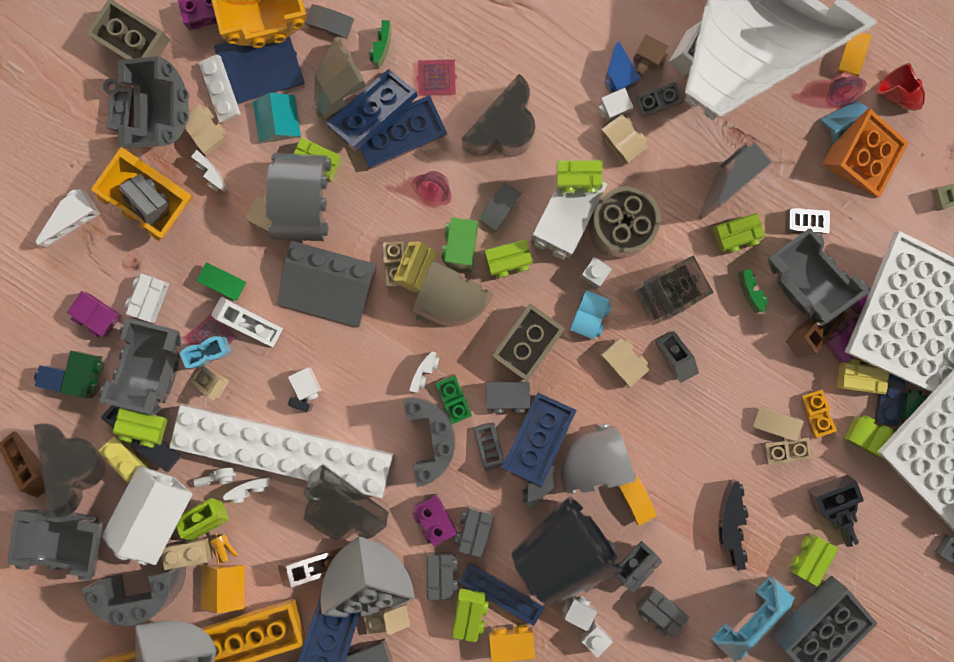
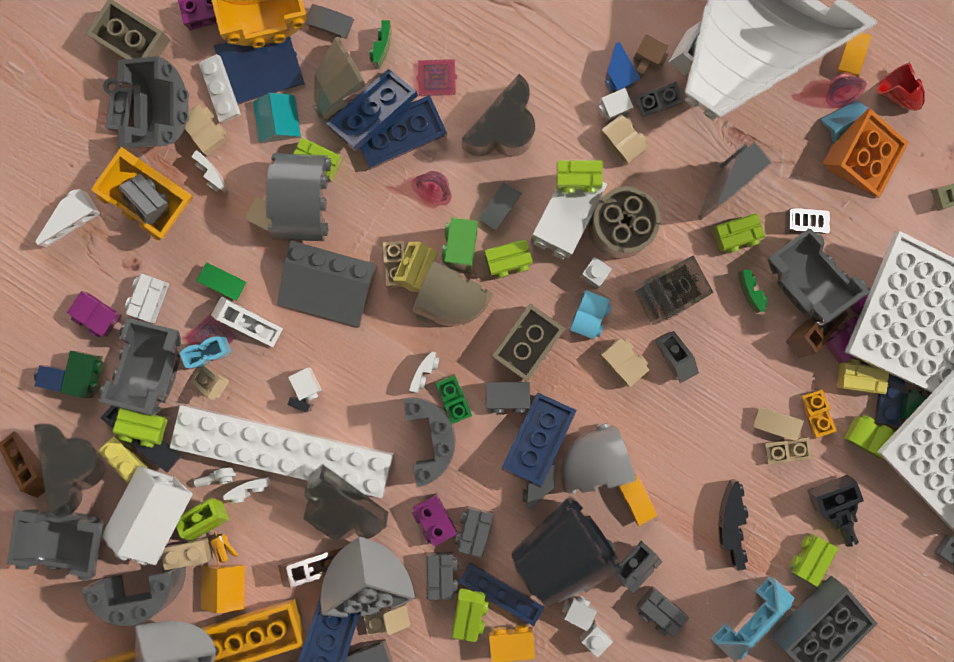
dark grey slope [473,422,505,471] -> none

